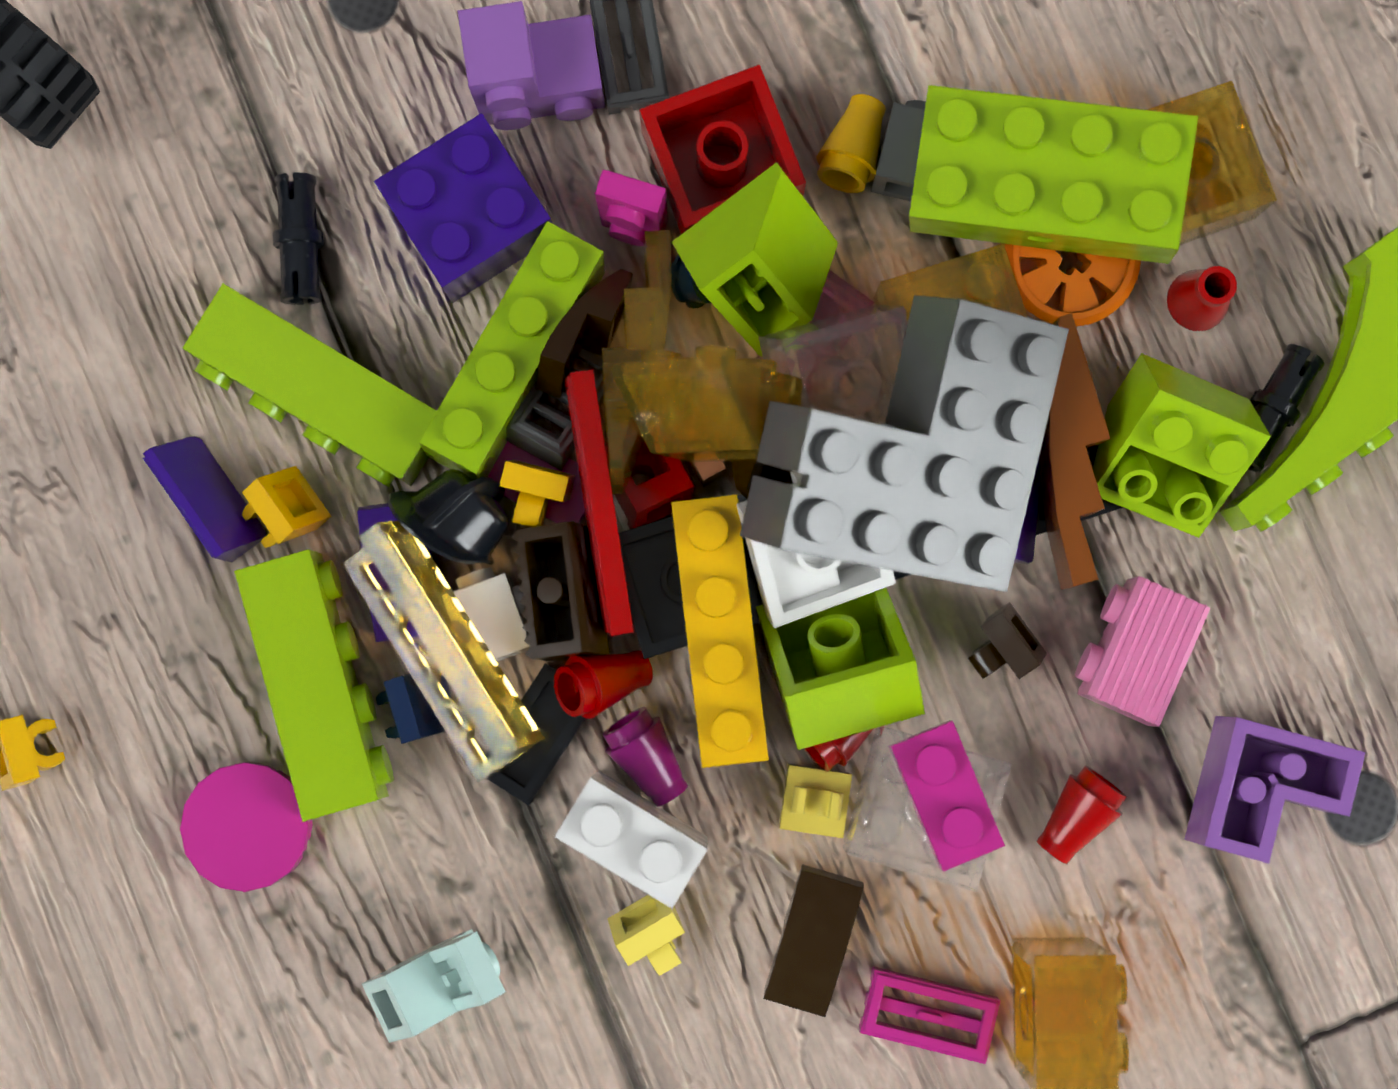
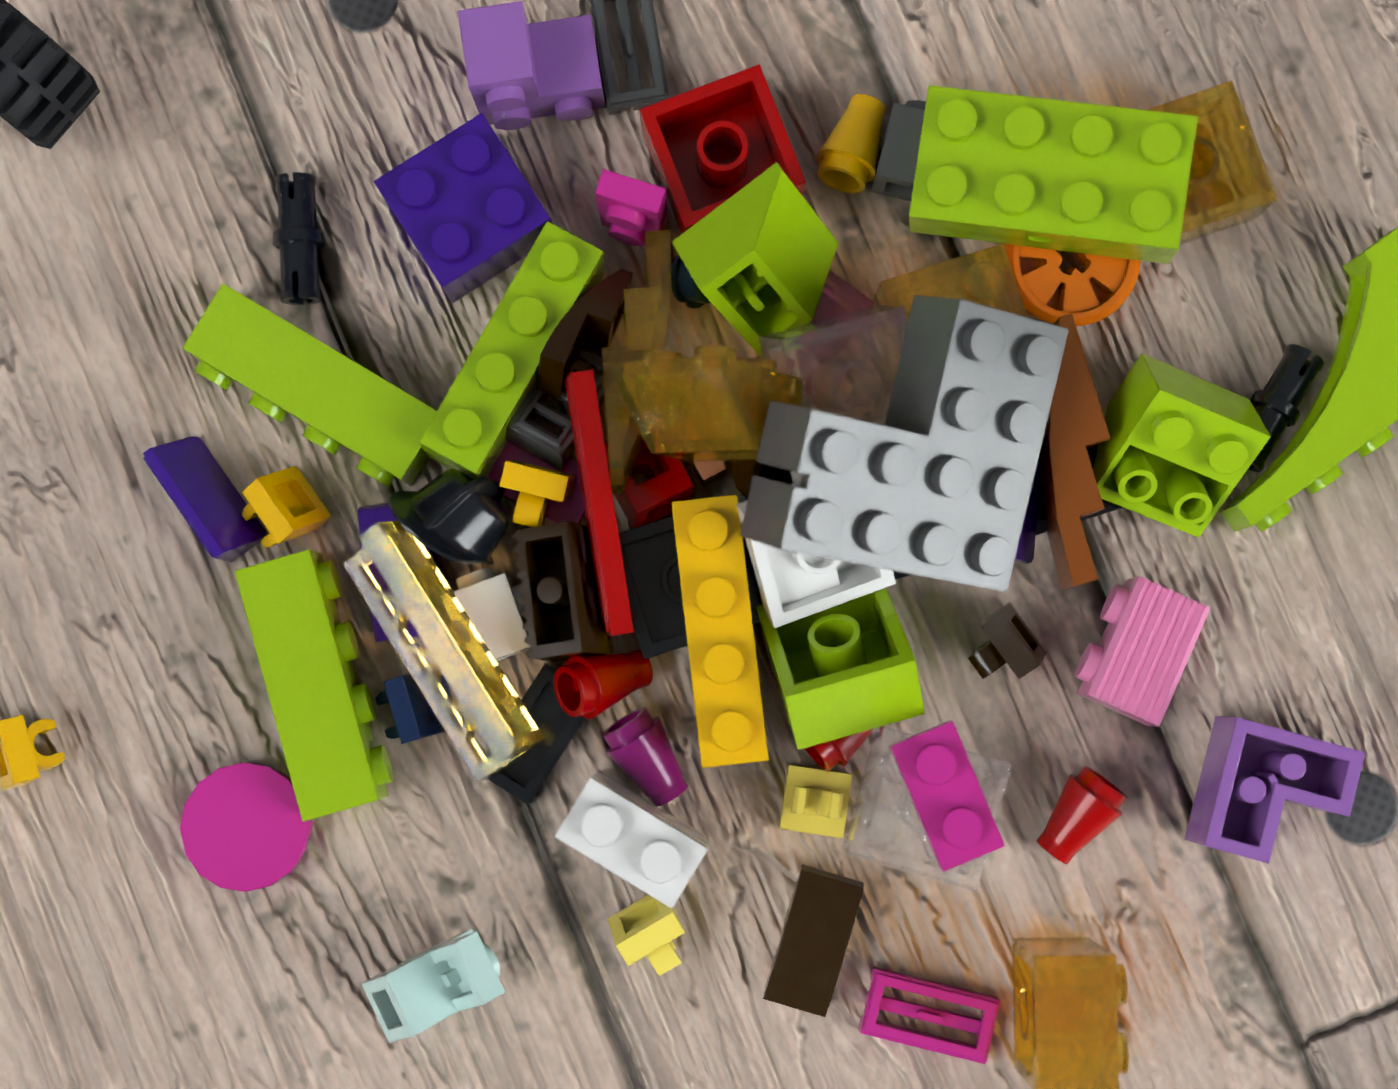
red cone [1167,266,1237,331] -> none

